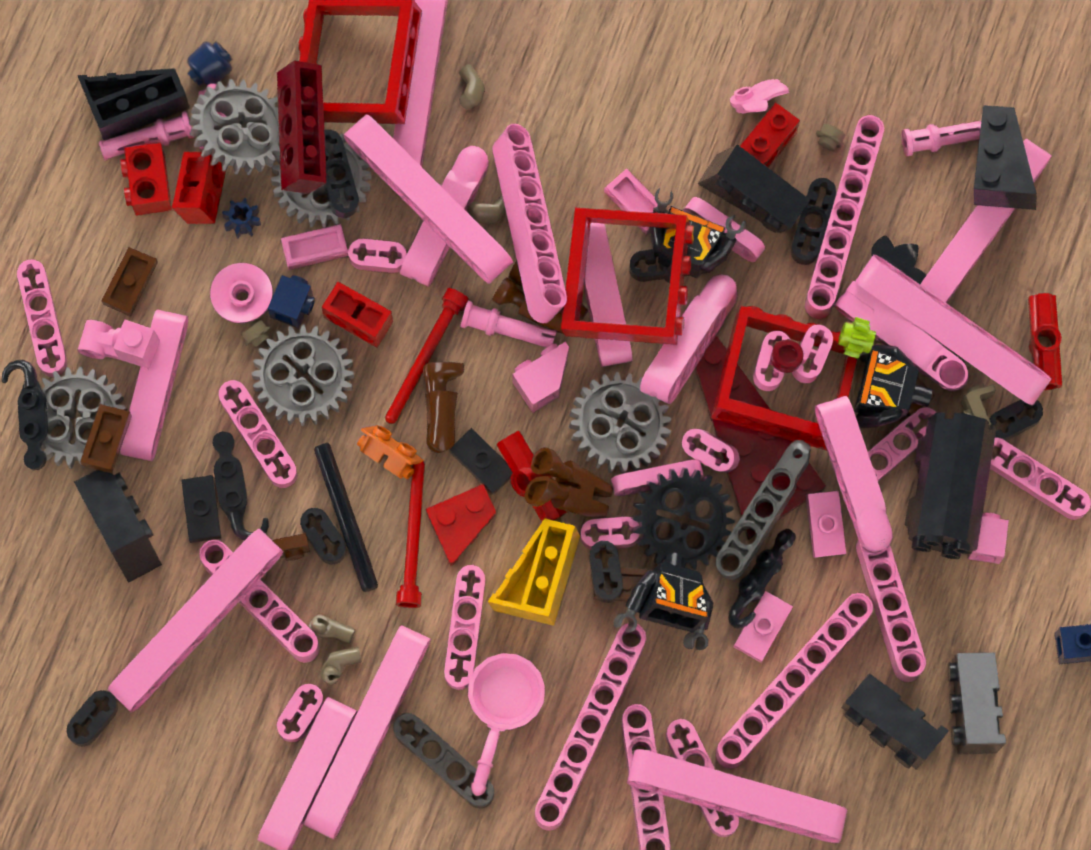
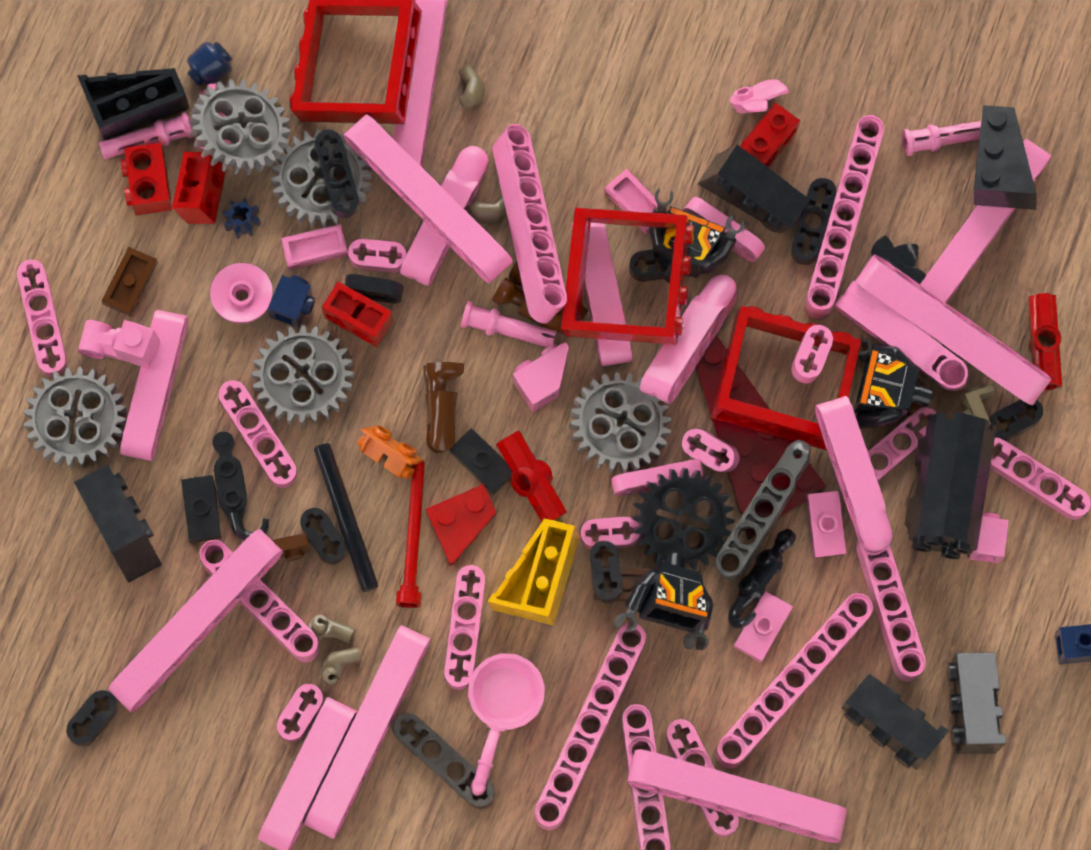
black piece [1,360,48,470] -> none
reddish brown plate [80,404,132,474] -> none
dark tan plate [241,320,270,347] -> none
dark red brick [277,60,327,194] -> none
red piece [385,288,469,424] -> none
reddish brown piece [525,447,613,518] -> none
bright pink beam [753,331,790,391] -> none
dark red tile [770,339,804,373] -> none
dark tan plate [816,124,845,151] -> none
lime gear [838,317,876,359] -> none
none -> black beam [344,274,404,303]

